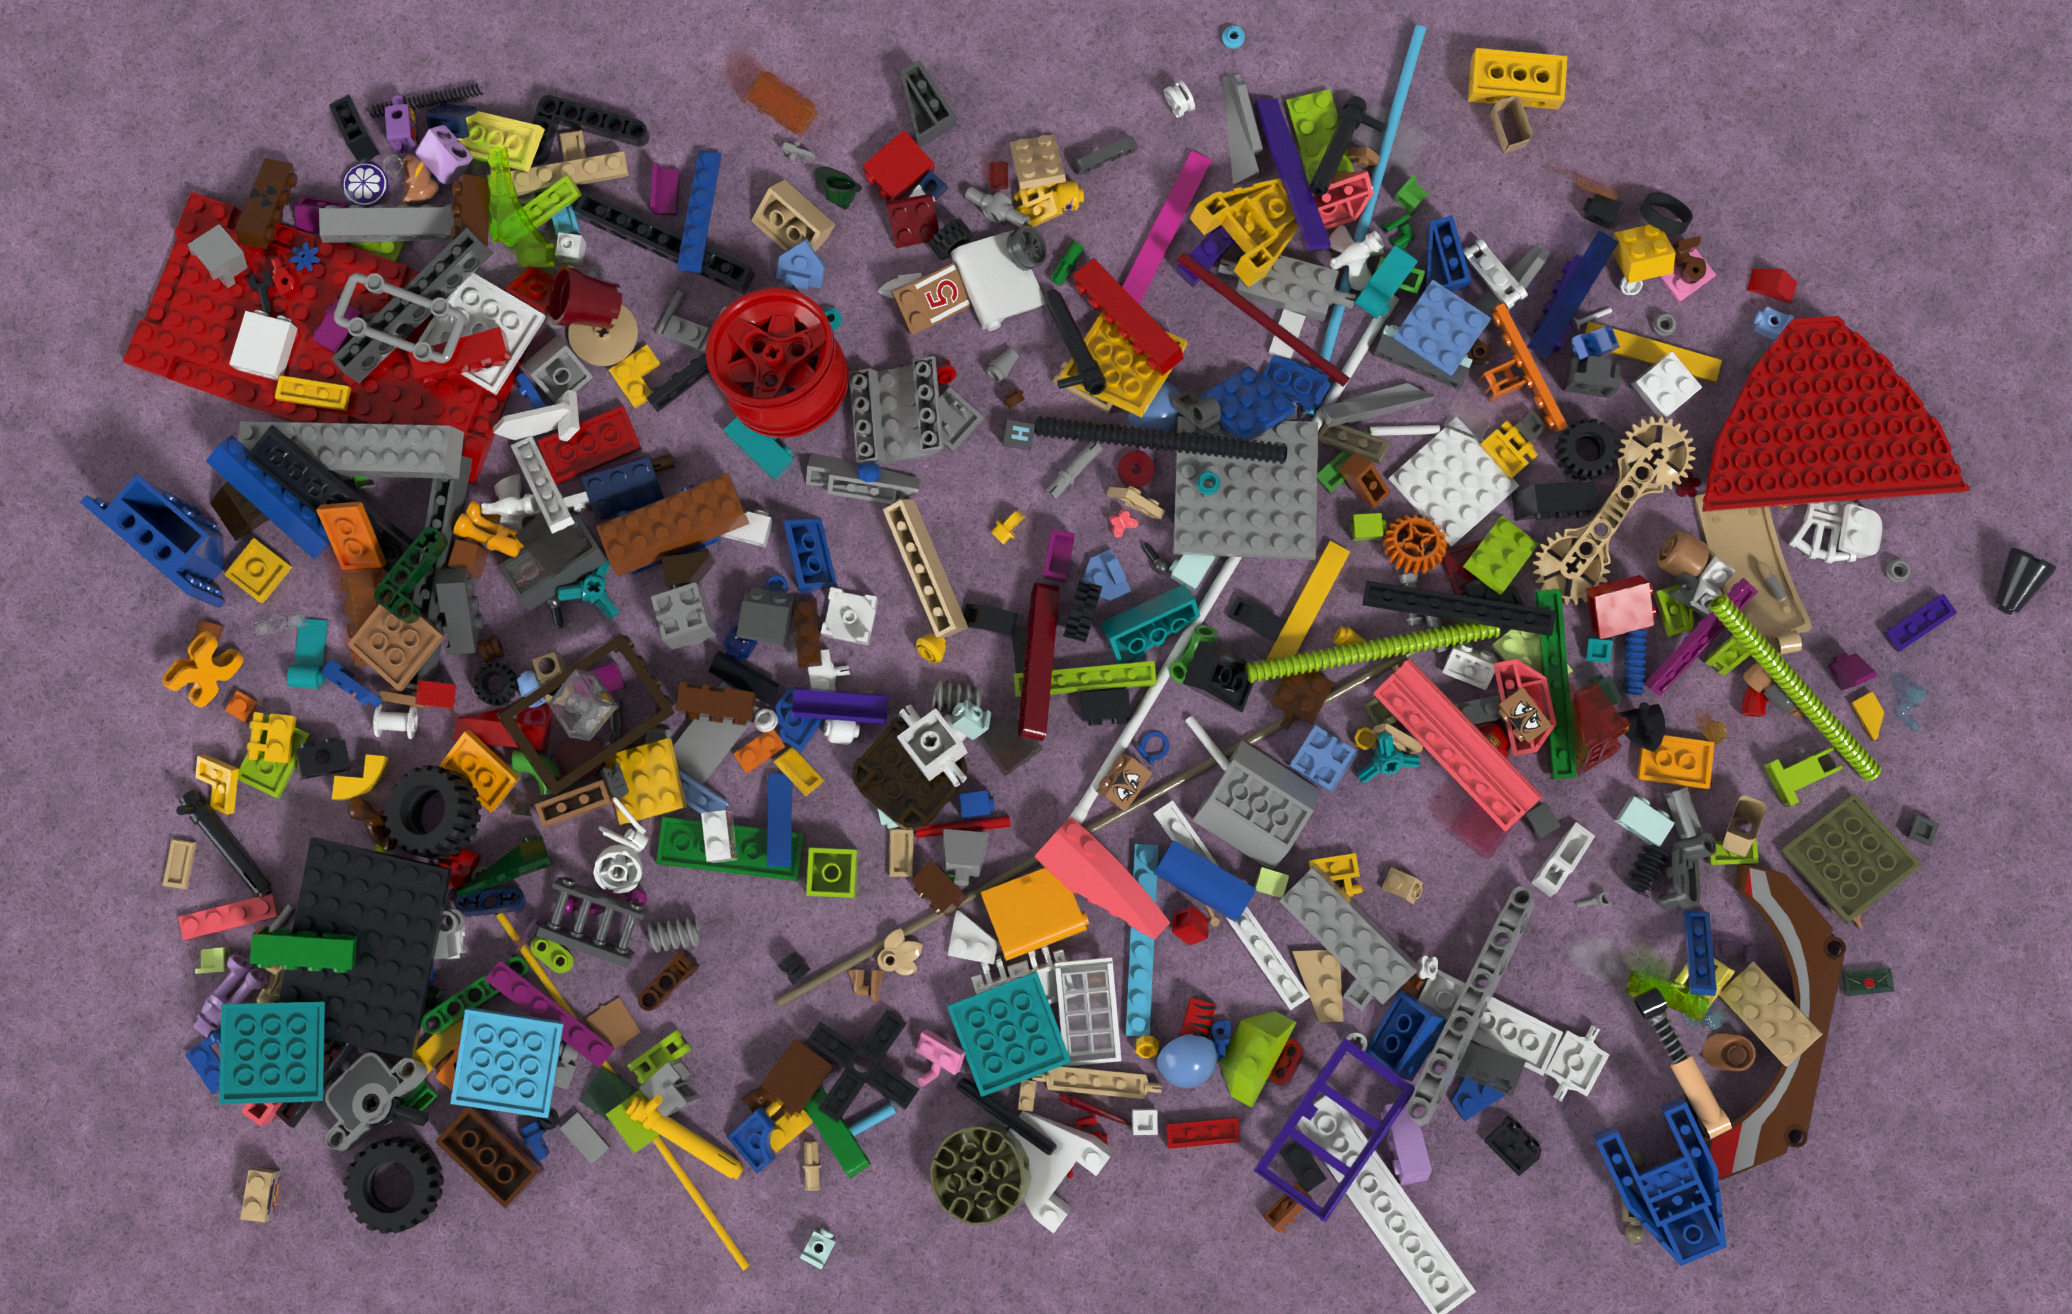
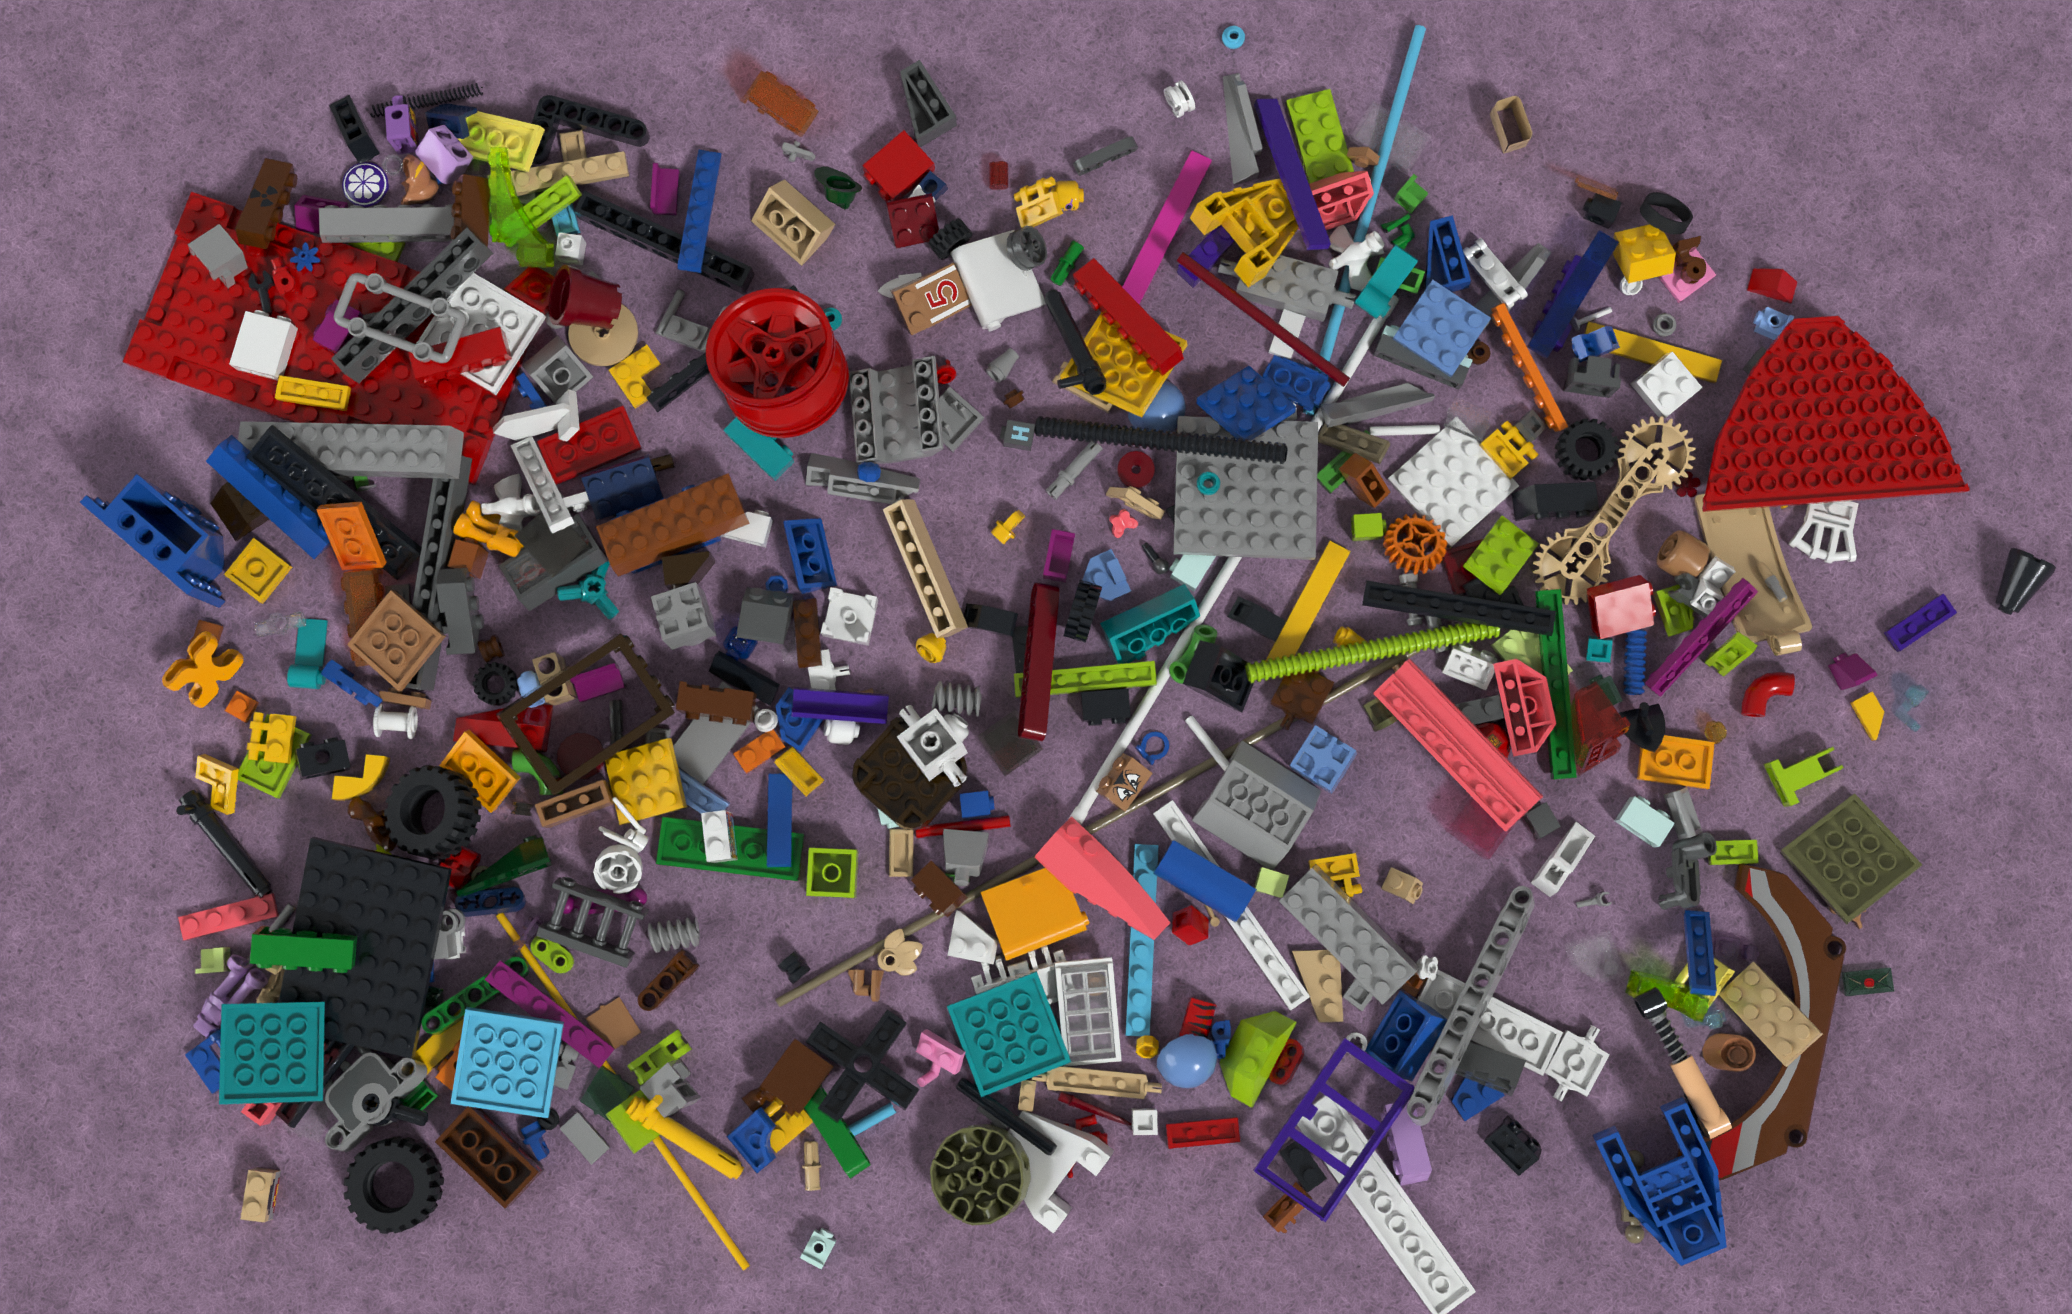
tan tile [162,838,197,889] -> none
dark green beam [374,527,448,624] -> none
red slope [415,681,457,711] -> none
piece [545,594,564,629] -> none
clear brick [548,669,618,741] -> none
dark grey piece [600,763,629,799] -> none
medium blue plate [776,238,826,289] -> none
light aqua brick [952,700,991,740] -> none
light grey pin [965,186,1030,228] -> none
tan plate [1009,135,1066,190] -> none
dark grey plate [1171,390,1221,430] -> none
black cylinder [1310,96,1385,196] -> none
yellow tile [1354,727,1378,750] -> none
teal bush [1357,731,1420,783] -> none
tan tile [1371,723,1423,754] -> none
yellow brick [1468,48,1567,110] -> none
orange piece [1478,359,1526,402] -> none
medium nougat brick [1498,687,1552,744] -> none
black piece [1624,845,1672,898] -> none
lime piece [1709,594,1882,781] -> none
tan piece [1721,796,1766,857] -> none
piece [1743,663,1803,720] -> none
white slope [1838,504,1882,558] -> none
light grey plate [1886,559,1910,583] -> none
dark grey plate [1906,815,1939,846] -> none

